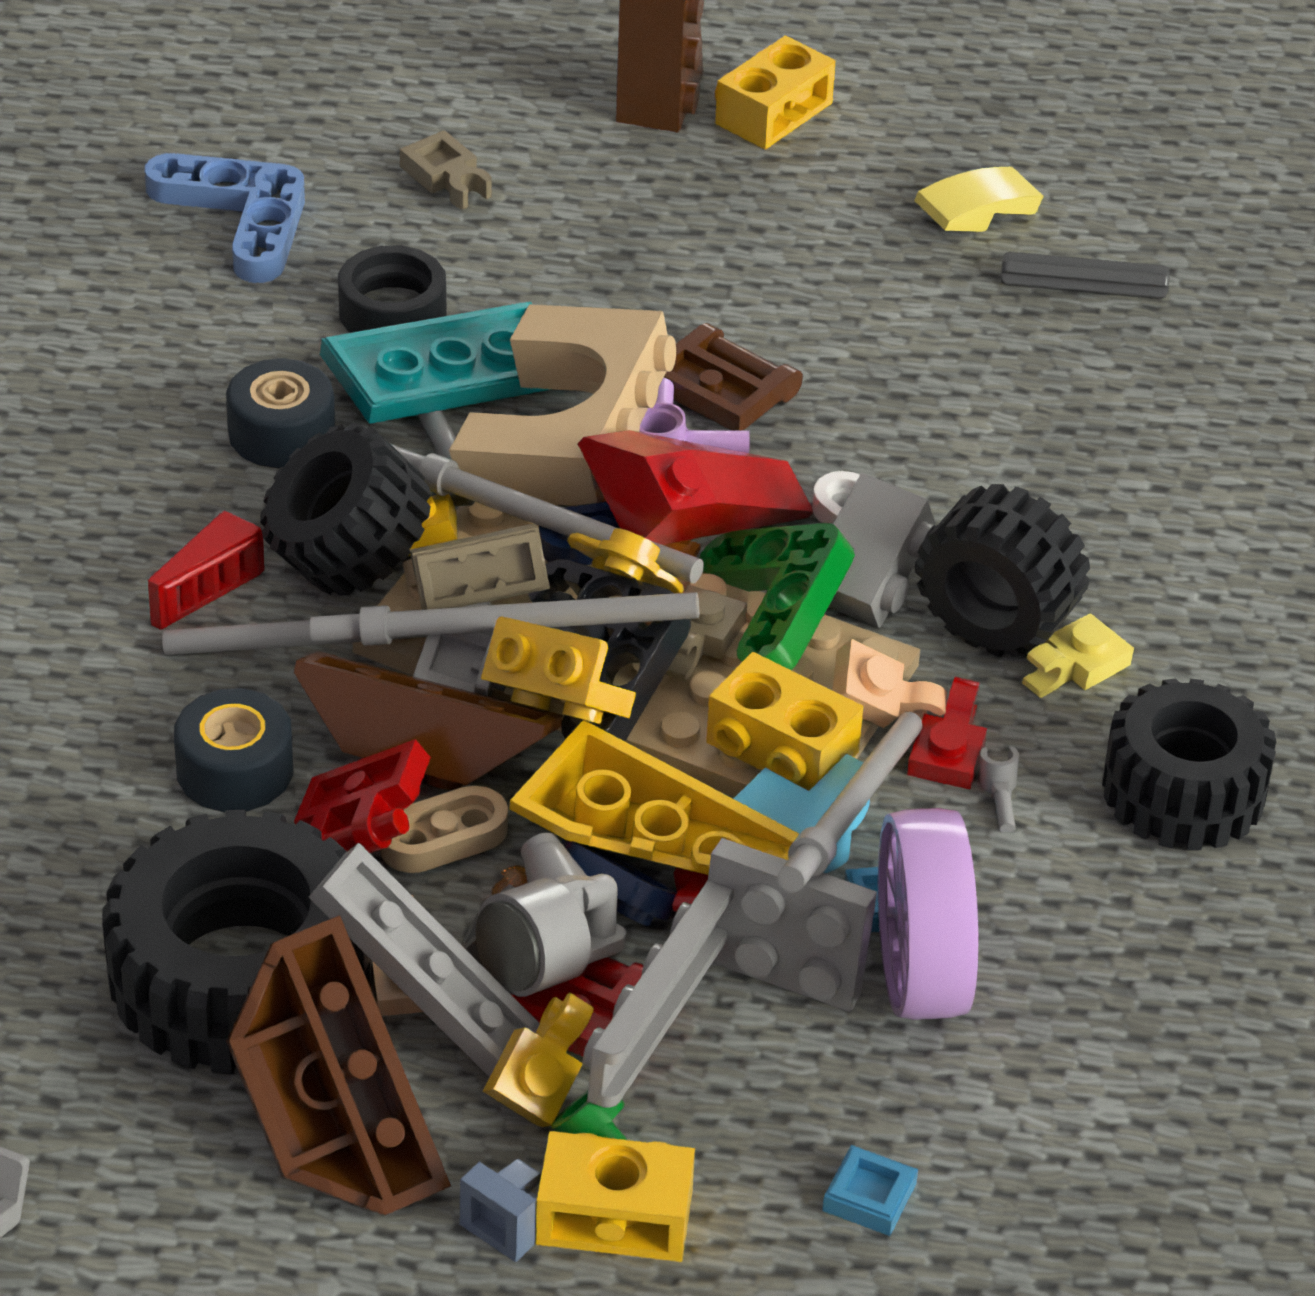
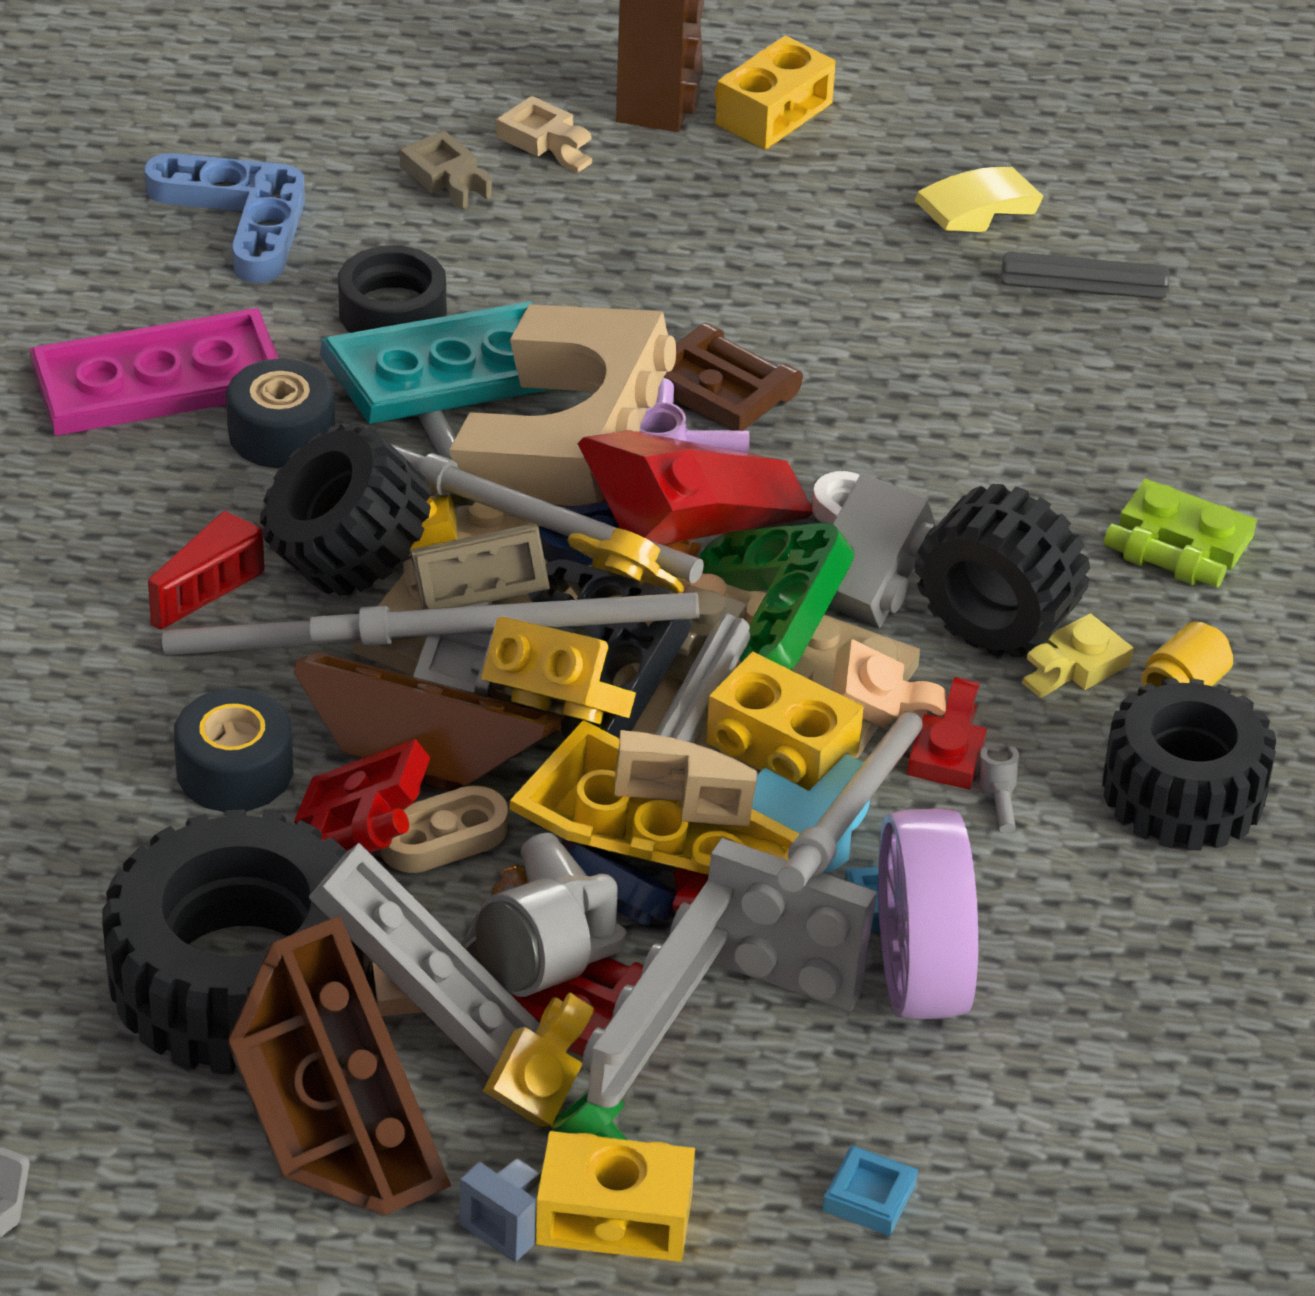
none -> dark pink tile [29,308,278,436]
none -> tan plate [496,96,592,173]
none -> tan slope [614,730,757,826]
none -> light grey axle [655,614,750,743]
none -> lime plate [1103,478,1257,588]
none -> yellow brick [1141,621,1233,687]

